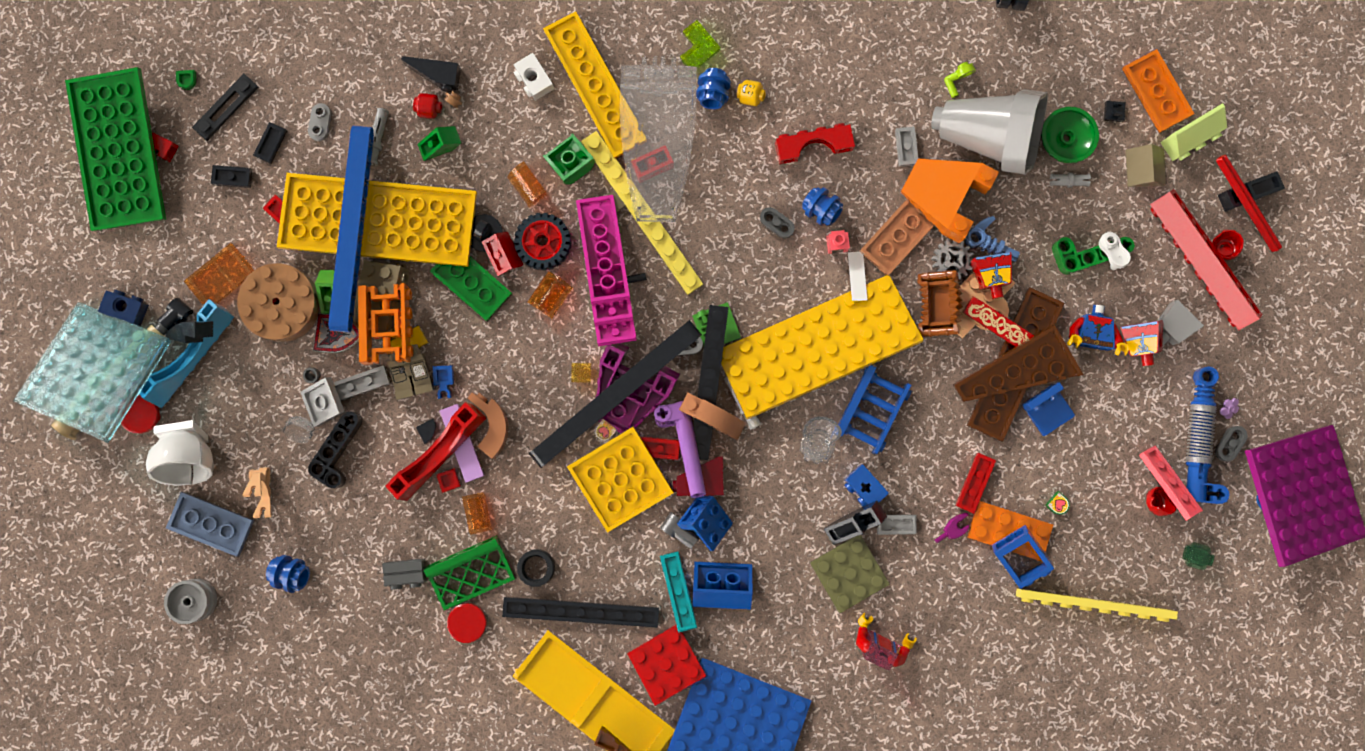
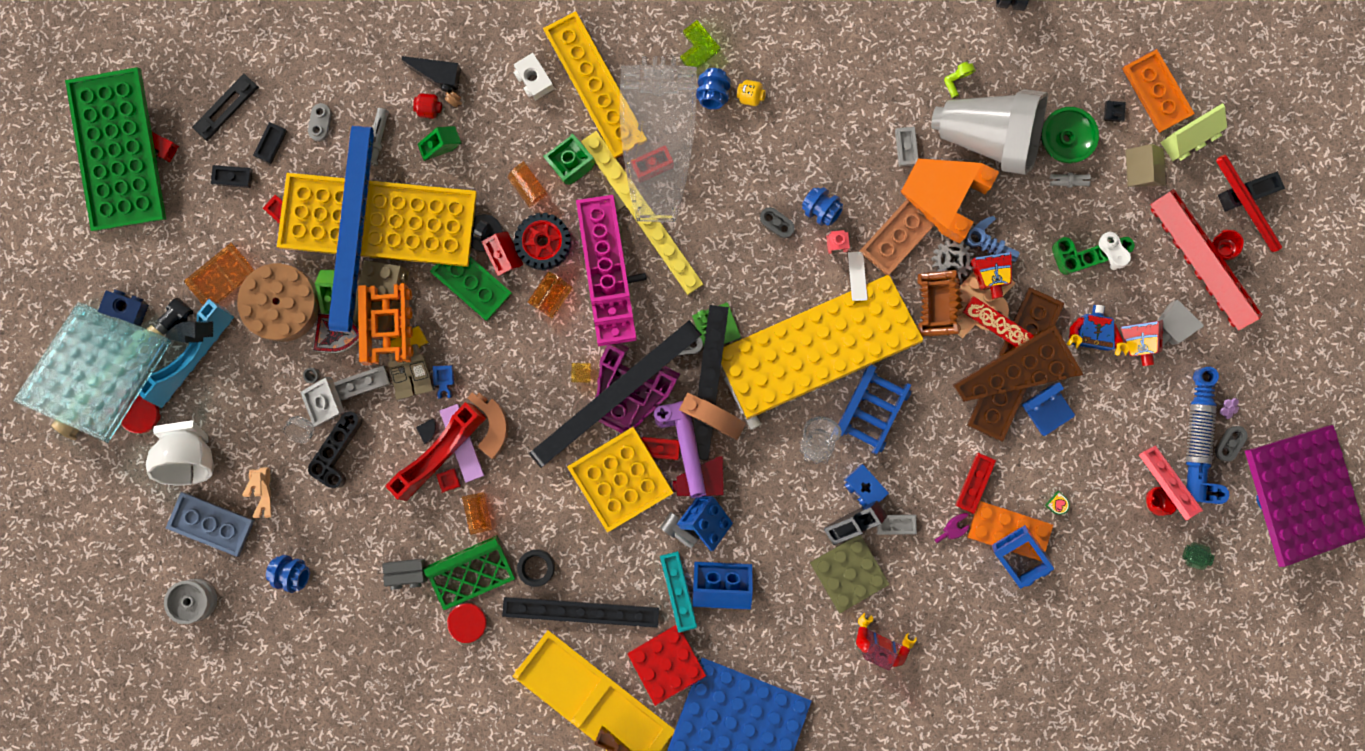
green tile [176,70,196,90] -> none
clear tile [594,418,617,442] -> none
red arch [775,123,855,165] -> none
light yellow plate [1016,588,1178,622] -> none

